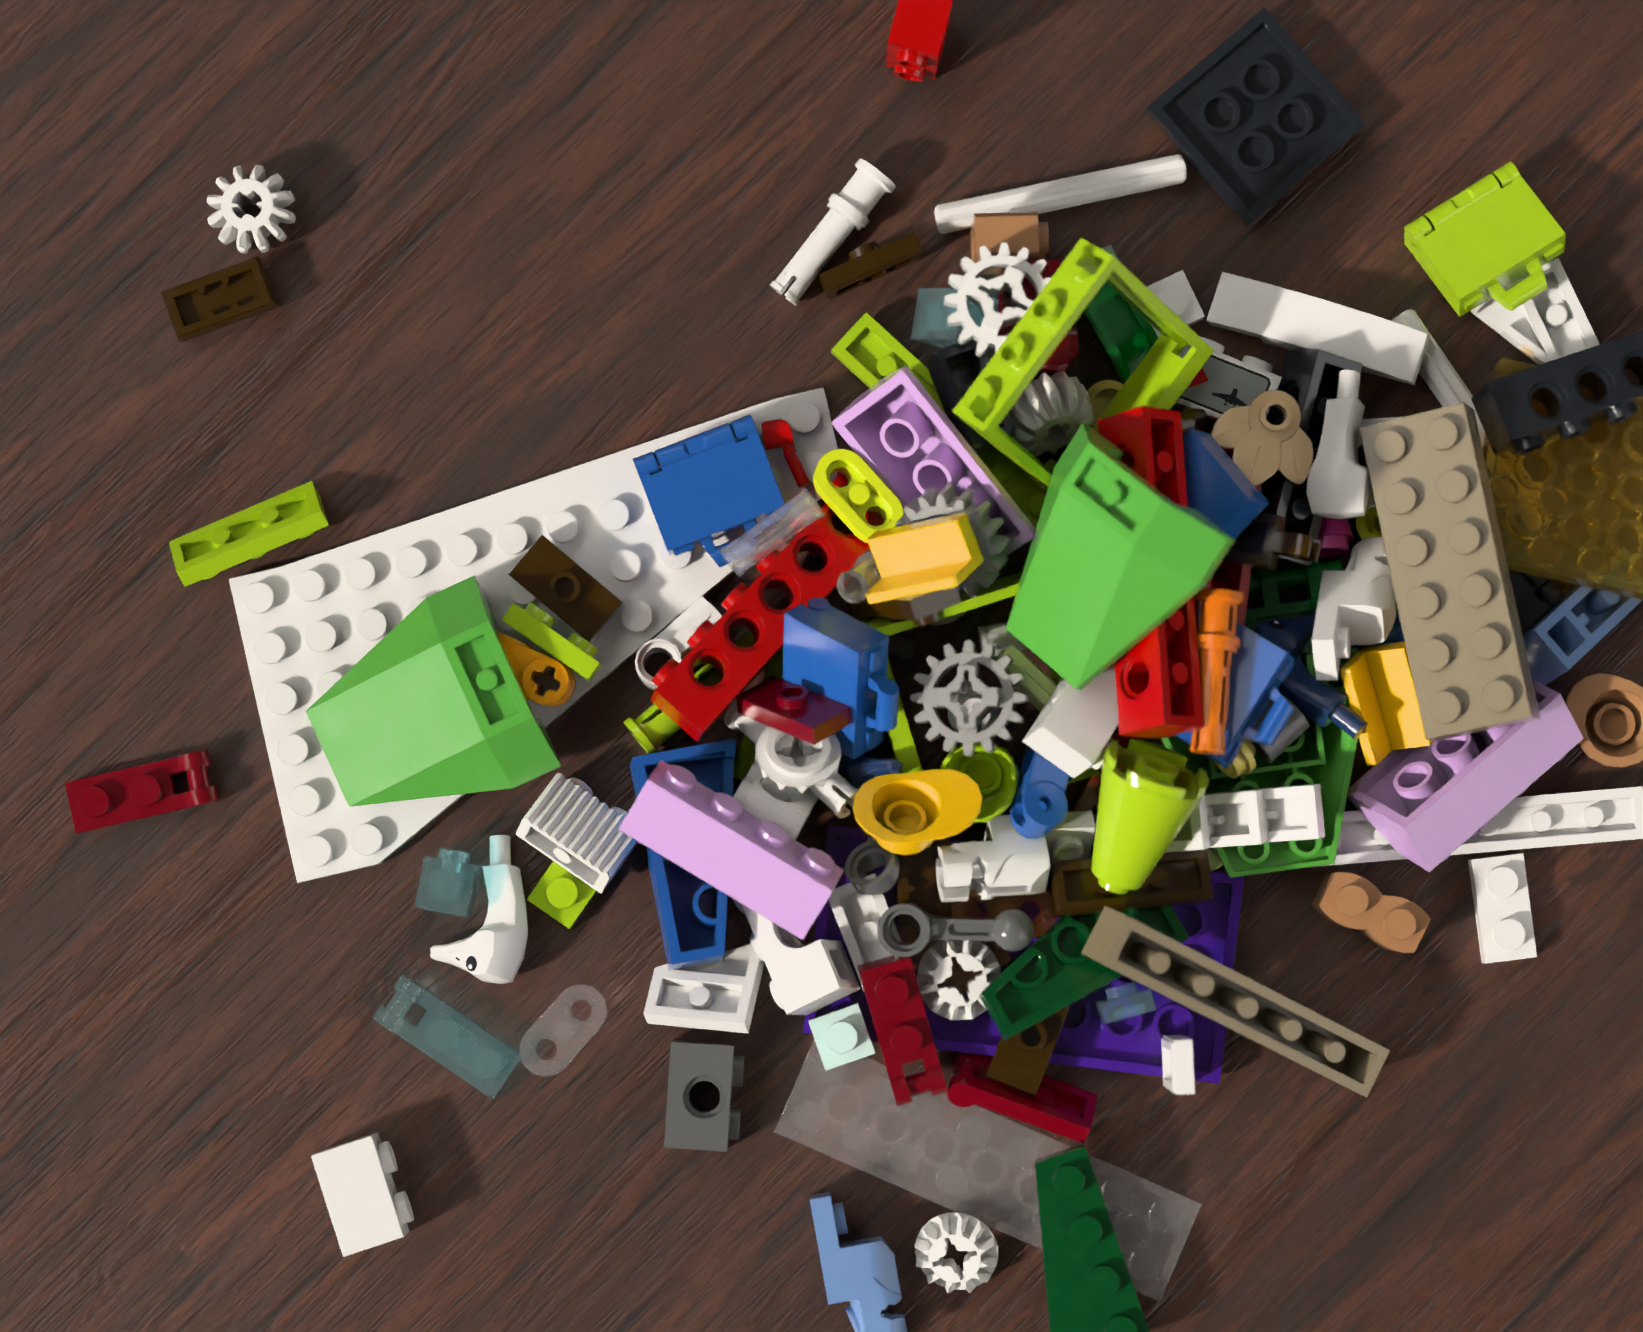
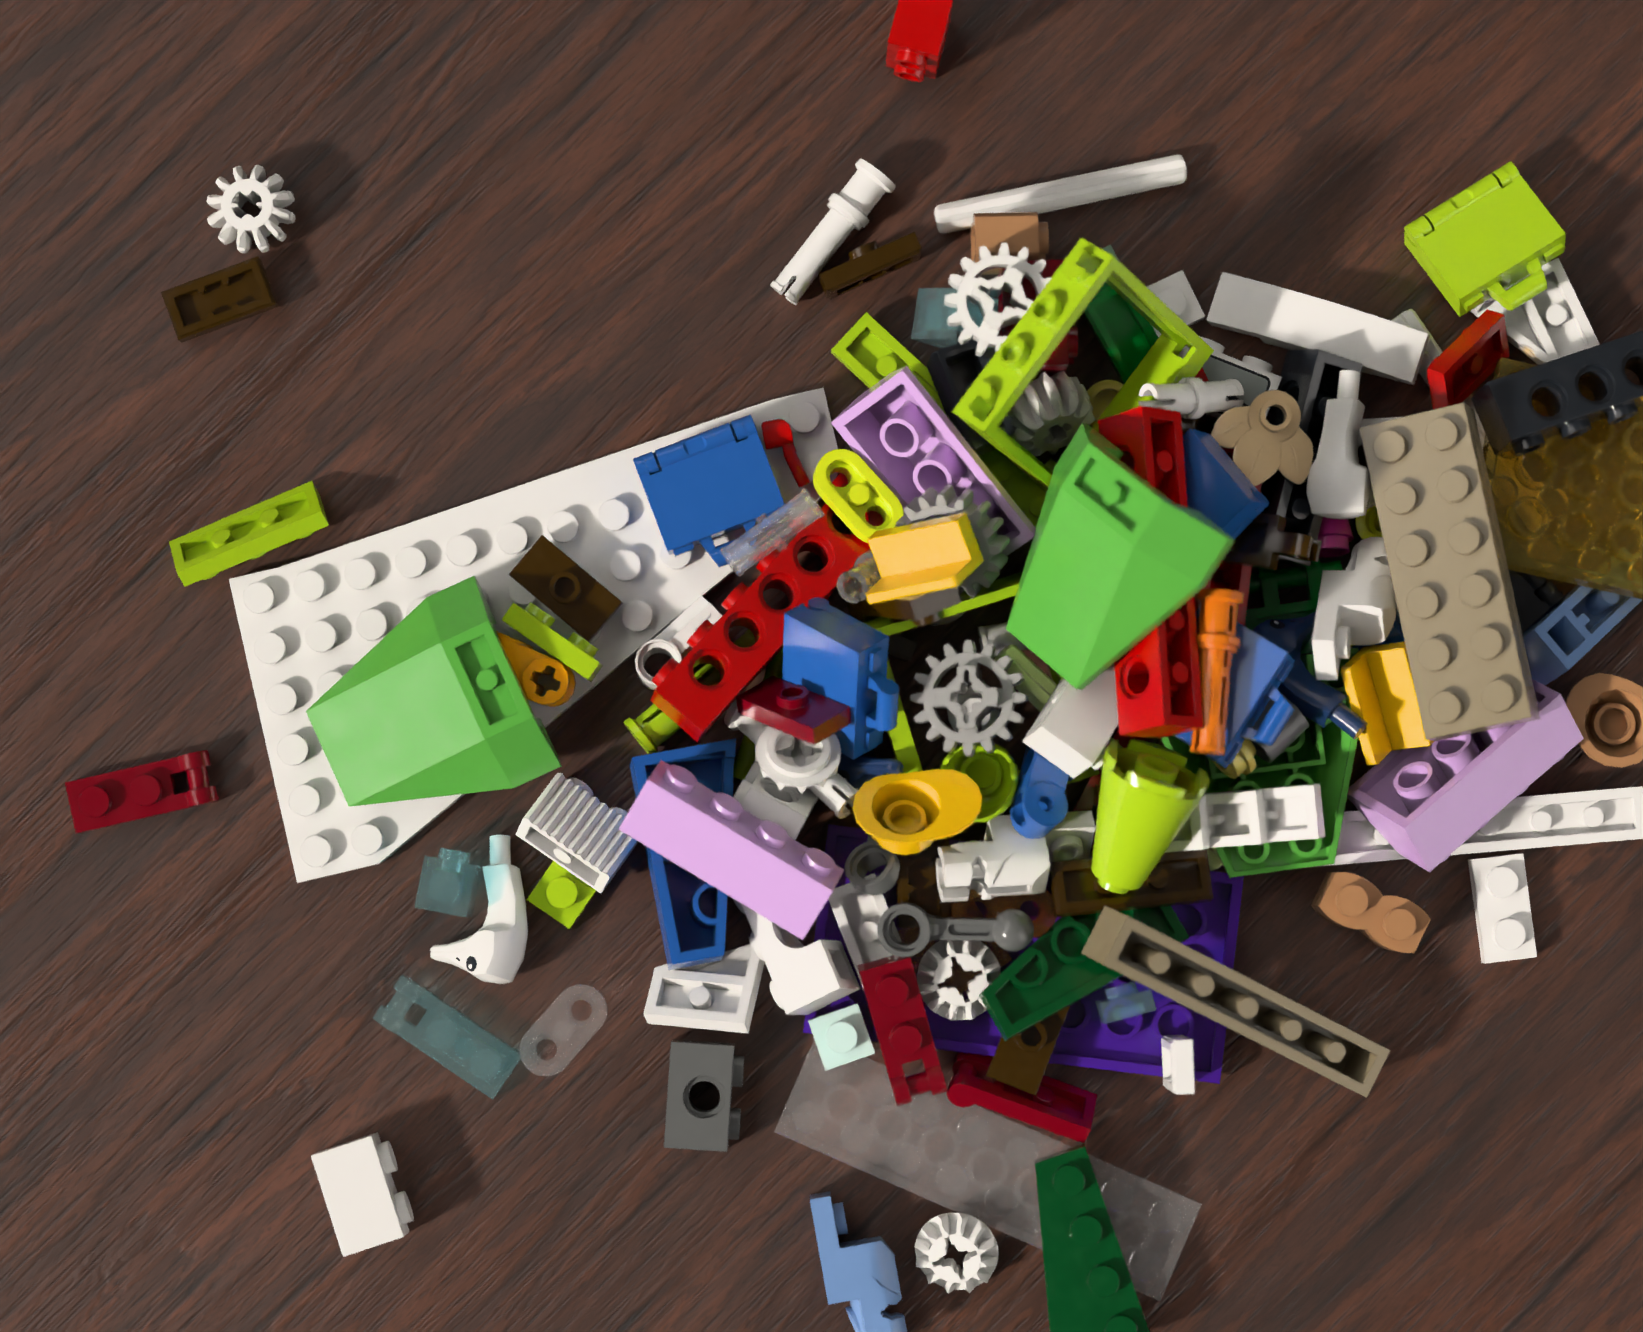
black plate [1145,7,1366,227] -> none
none -> white pin [1138,377,1244,419]
none -> red plate [1427,309,1510,409]

